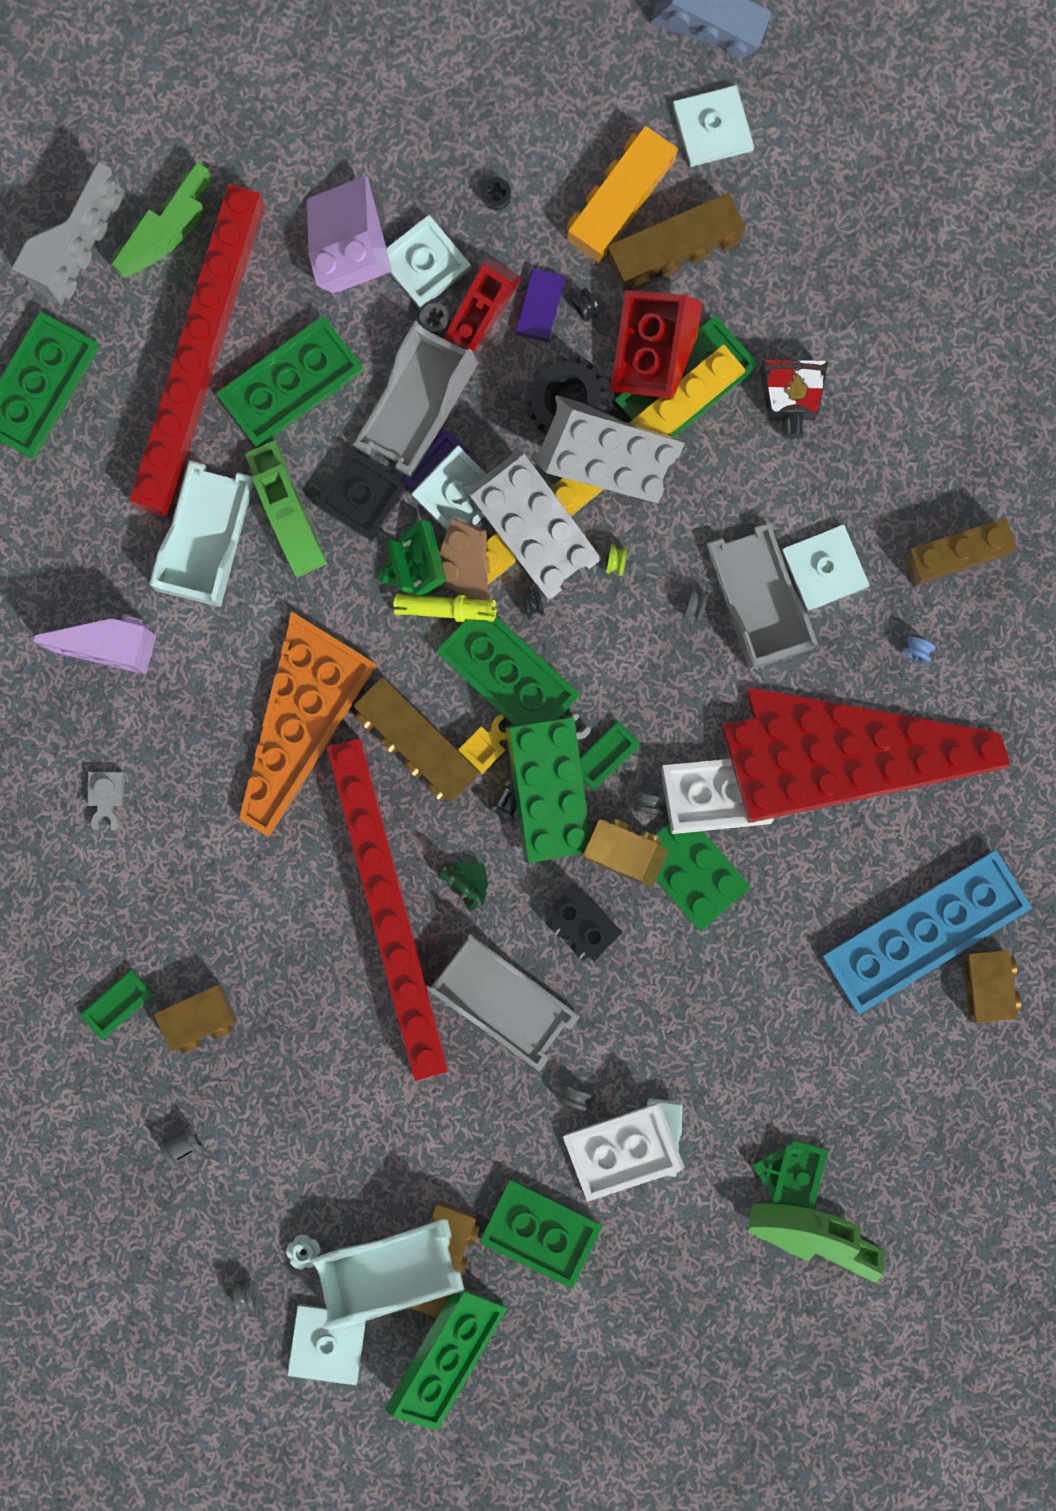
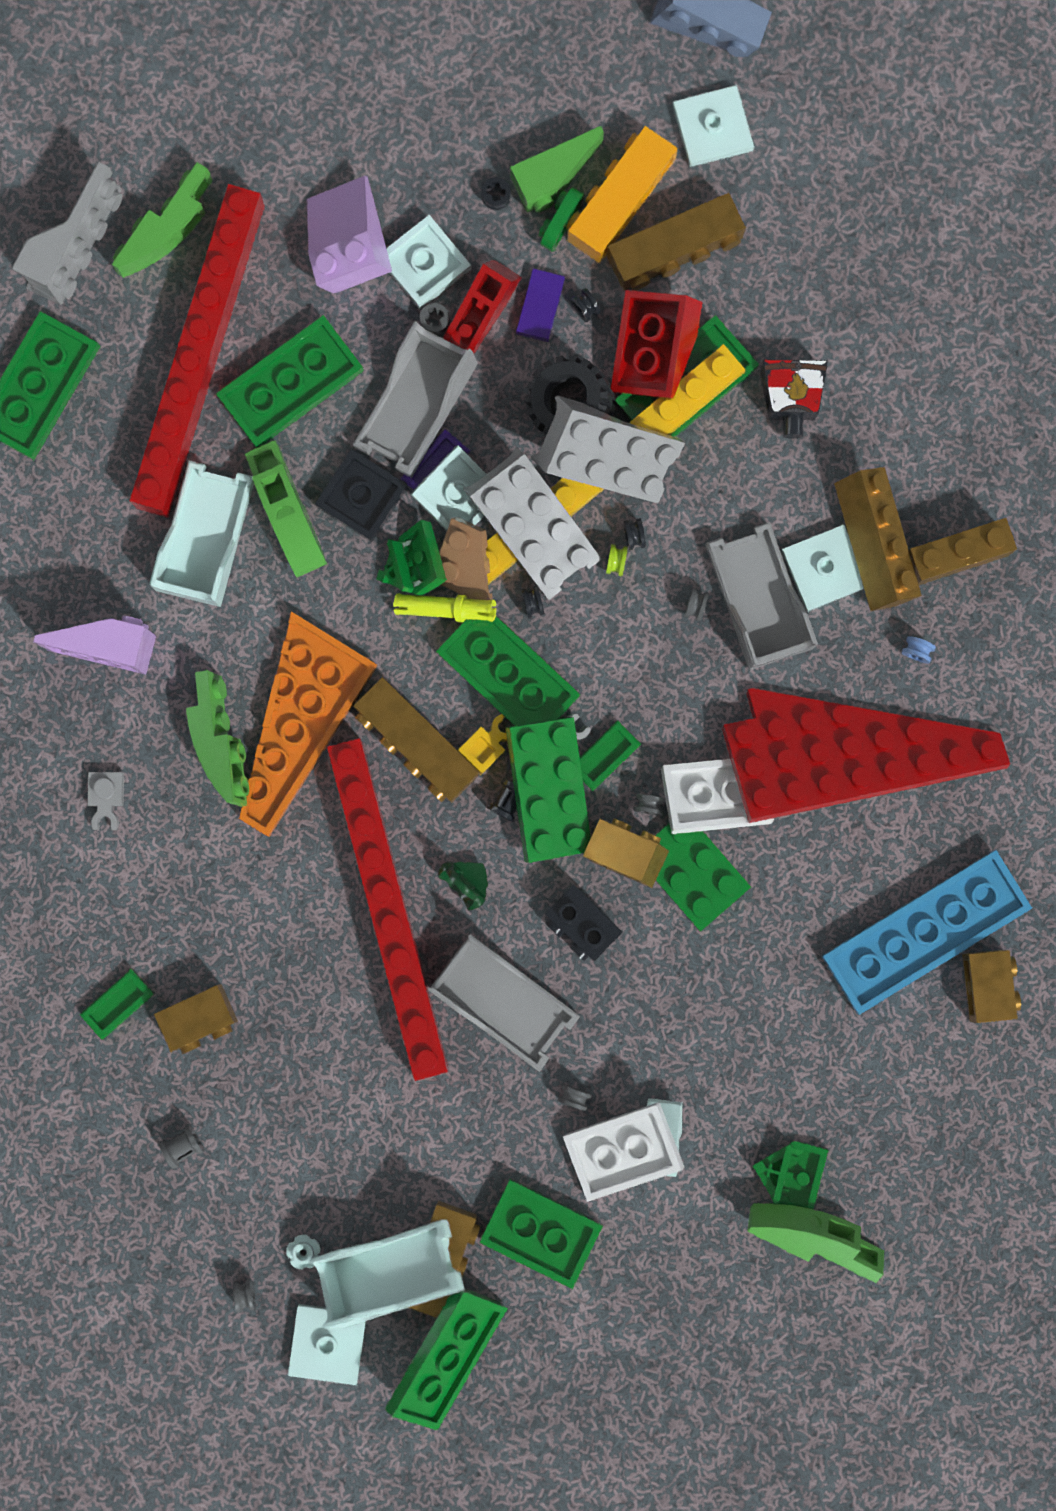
none -> bright green slope [186,670,249,807]
none -> bright green slope [510,126,604,213]
none -> green plate [538,188,585,252]
none -> black bush [623,518,646,551]
none -> pearl gold brick [834,467,922,611]

